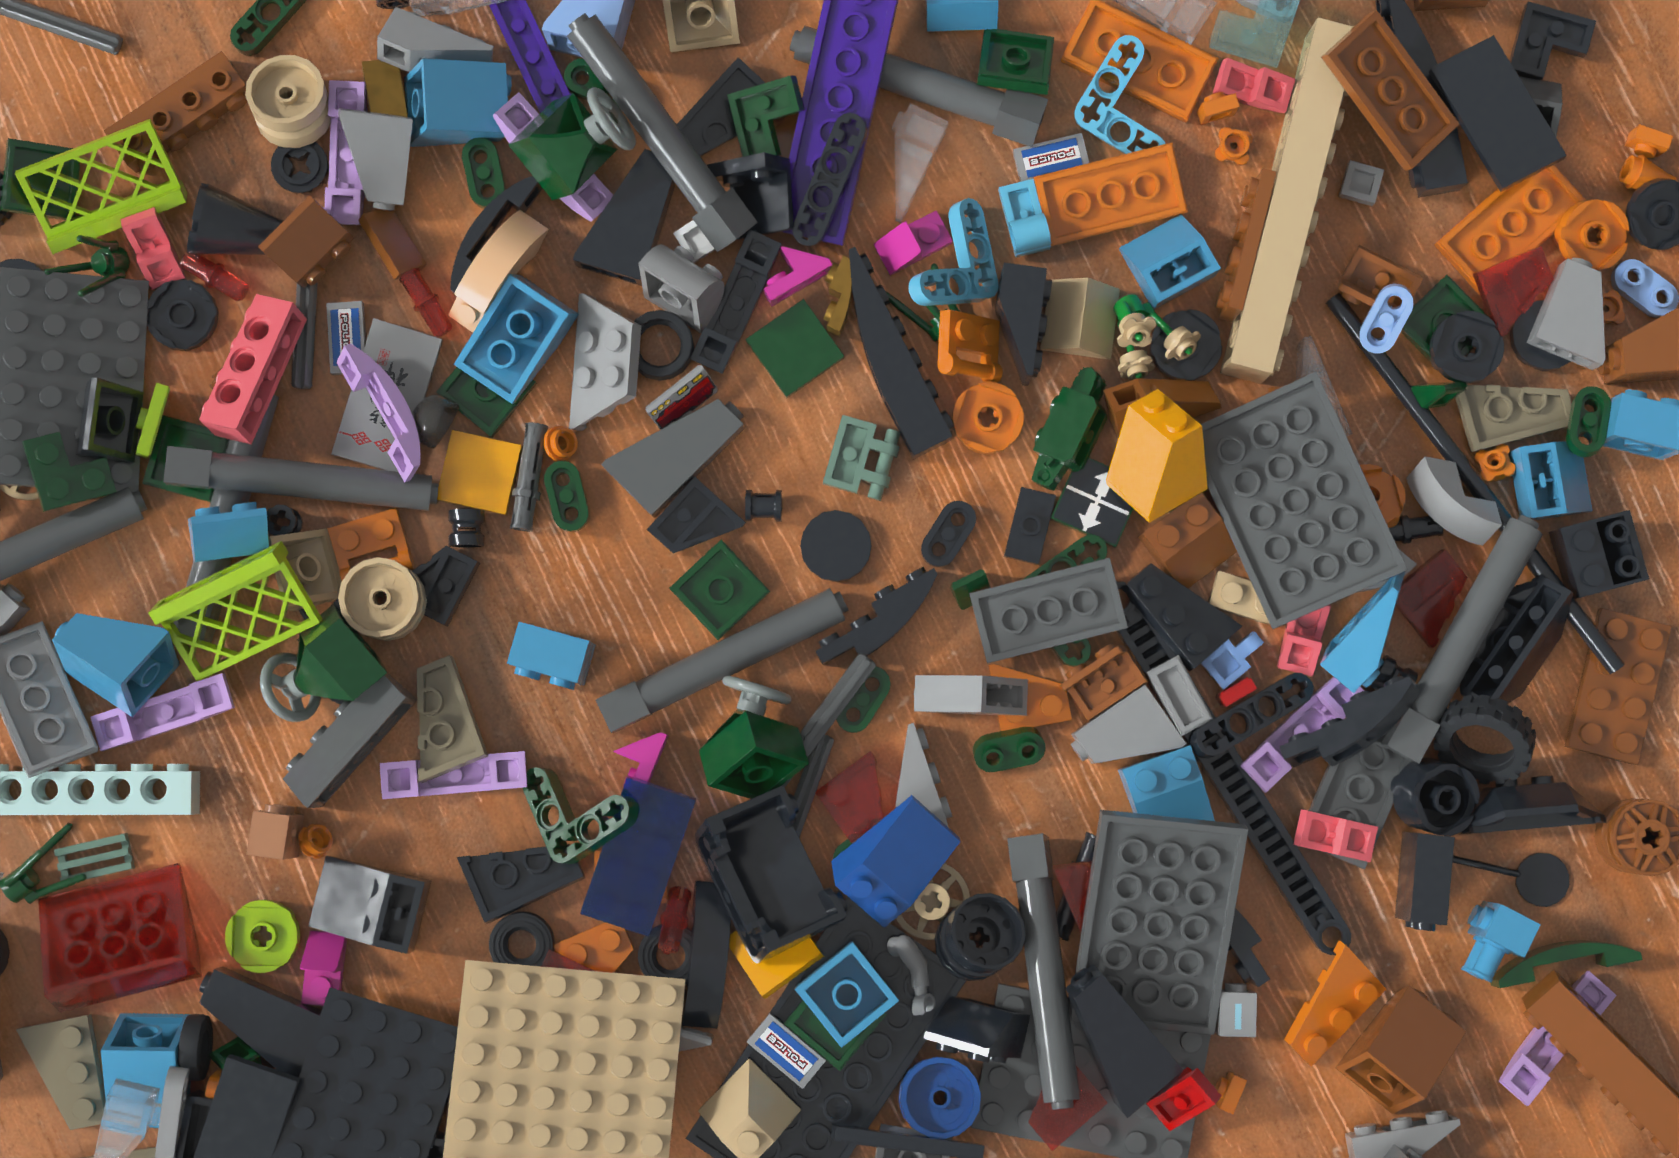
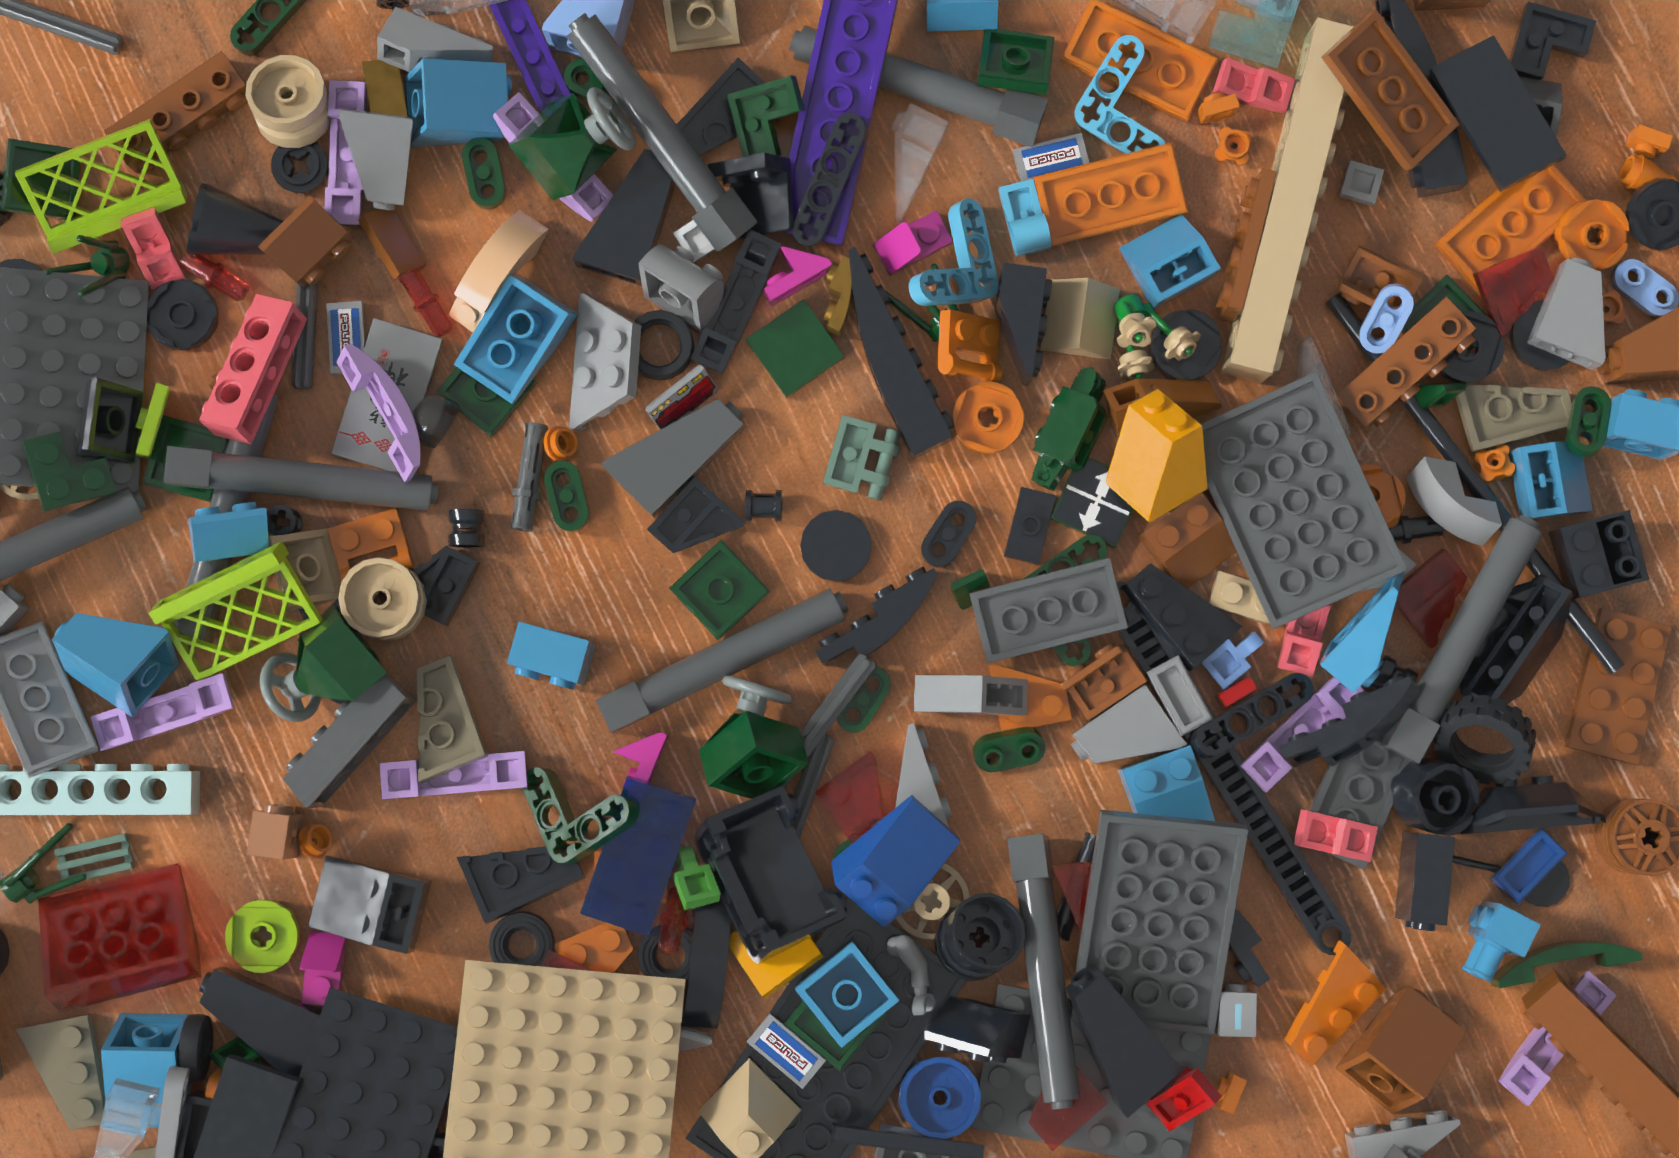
light orange tile [437,430,523,516] -> none
black slope [450,176,543,297] -> none
none -> bright green plate [673,845,721,910]
none -> dark orange brick [1336,296,1477,428]
none -> blue tile [1490,828,1568,904]

